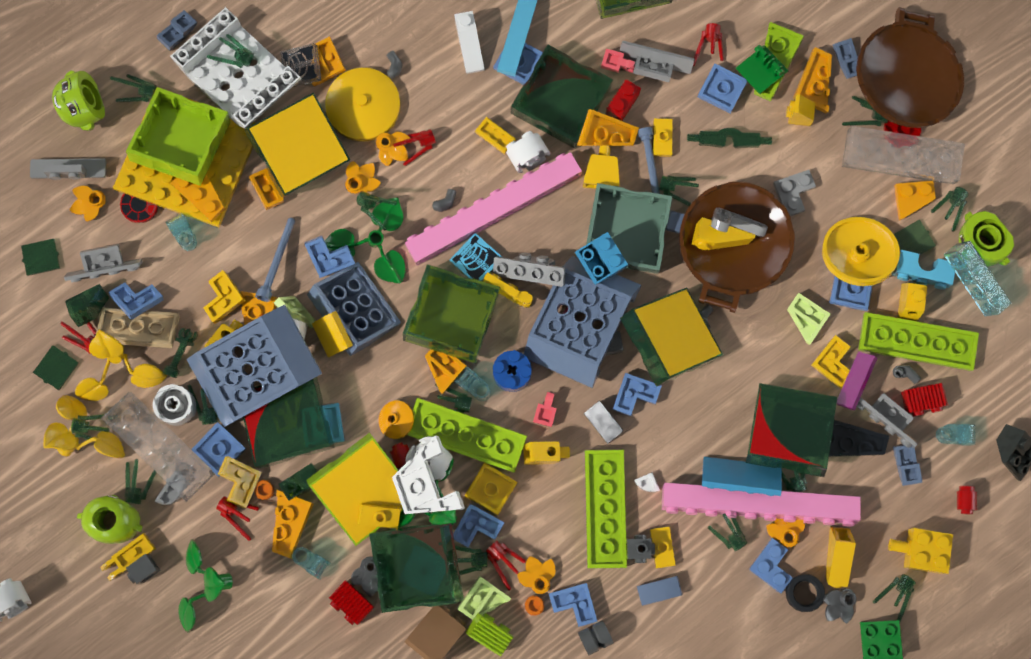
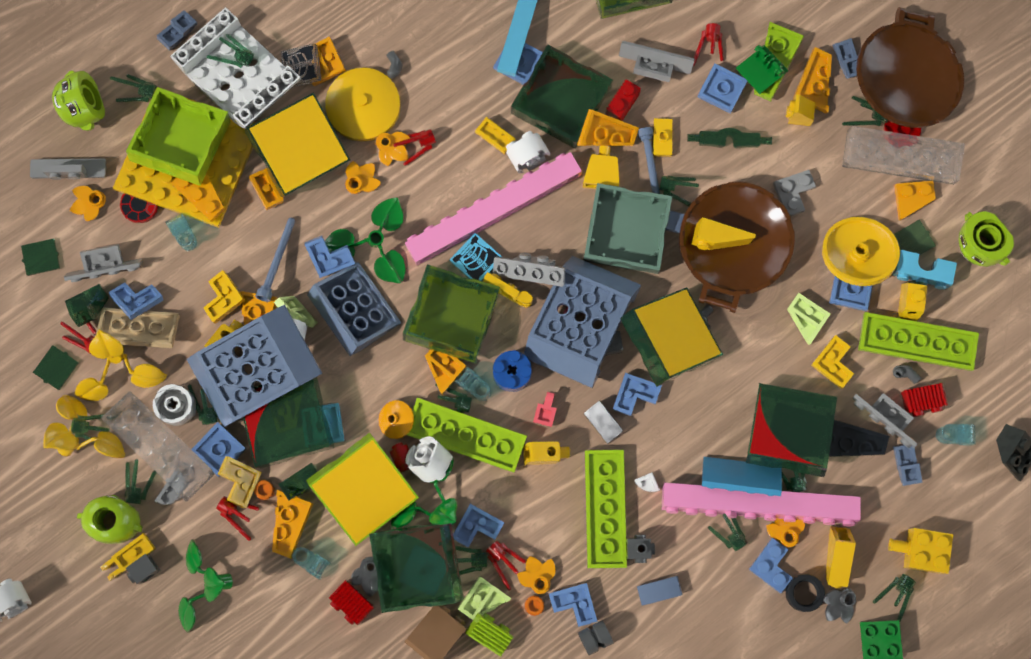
clear green bar [163,328,198,378] -> none
yellow tile [312,311,353,358] -> none
clear green plant [356,191,397,231] -> none
yellow plate [358,504,401,529] -> none
white wing [392,436,465,514] -> none
dark grey arm [432,189,456,212] -> none
white slope [454,11,485,74] -> none
yellow tile [464,462,518,516] -> none
dark azure slope [575,232,628,285] -> none
coral plate [601,49,635,73] -> none
yellow plate [650,527,676,568] -> none
light grey beam [711,208,768,237] -> none
magenta tile [836,351,878,411] -> none
clear green plant [931,187,969,232] -> none
clear light blue brick [944,241,1011,316] -> none
red brick [957,486,977,514] -> none

